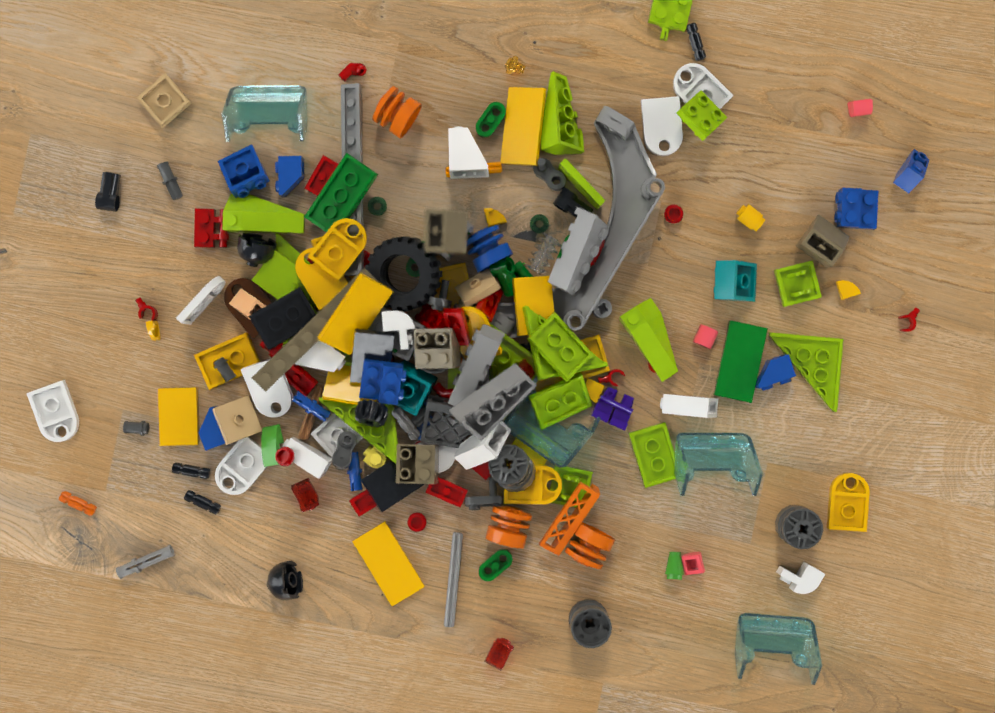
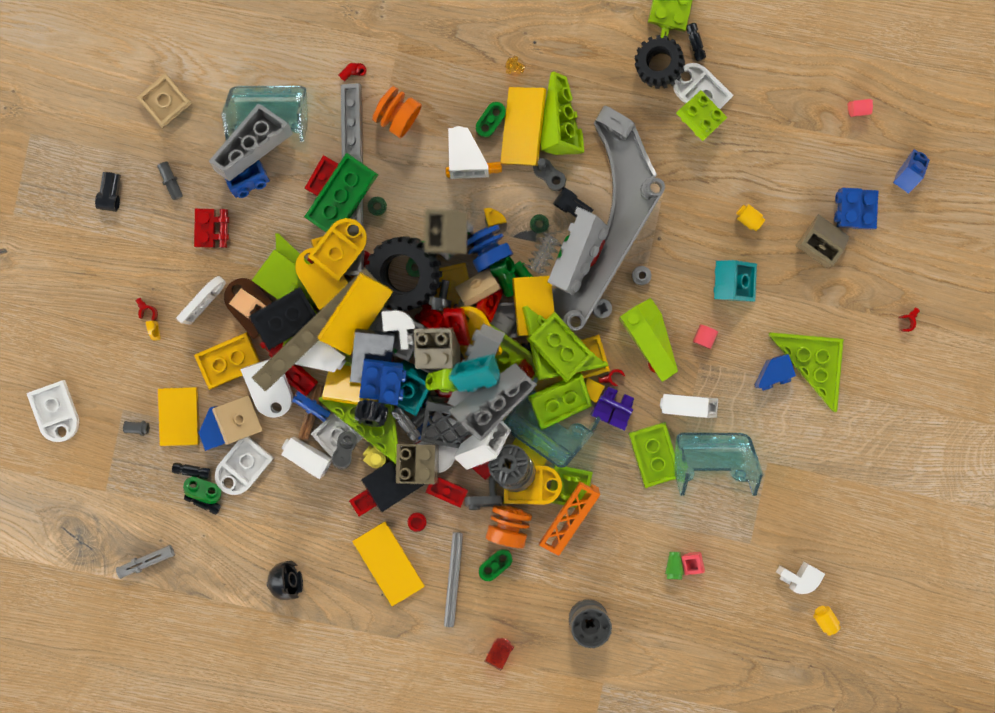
orange axle [59,491,97,516] -> none
dark grey pin [214,357,236,382] -> none
lime wedge [223,194,305,234] -> none
black cylinder [237,233,277,267] -> none
bright green slope [261,424,284,467] -> none
blue slope [275,156,305,197] -> none
red plate [275,447,295,466] -> none
clear red bracket [291,478,319,512] -> none
blue pin [347,452,363,491] -> none
lime tile [558,159,605,210] -> none
orange wheel [565,522,615,570] -> none
white tile [640,96,683,156] -> none
red plate [664,204,684,224] -> none
green tile [713,320,768,403] -> none
clear light blue windscreen [735,613,822,685] -> none
lime plate [774,260,822,307] -> none
dark grey wheel [775,505,823,549] -> none
yellow tile [827,473,870,532] -> none
yellow tile [836,280,861,300] -> none
none -> green plate [183,477,221,504]
none -> light grey wedge [209,103,293,181]
none -> lime piece [425,369,457,392]
none -> teal slope [449,354,501,392]
none -> light grey plate [632,266,651,285]
none -> black tyre [634,35,685,89]
none -> yellow brick [813,605,841,635]

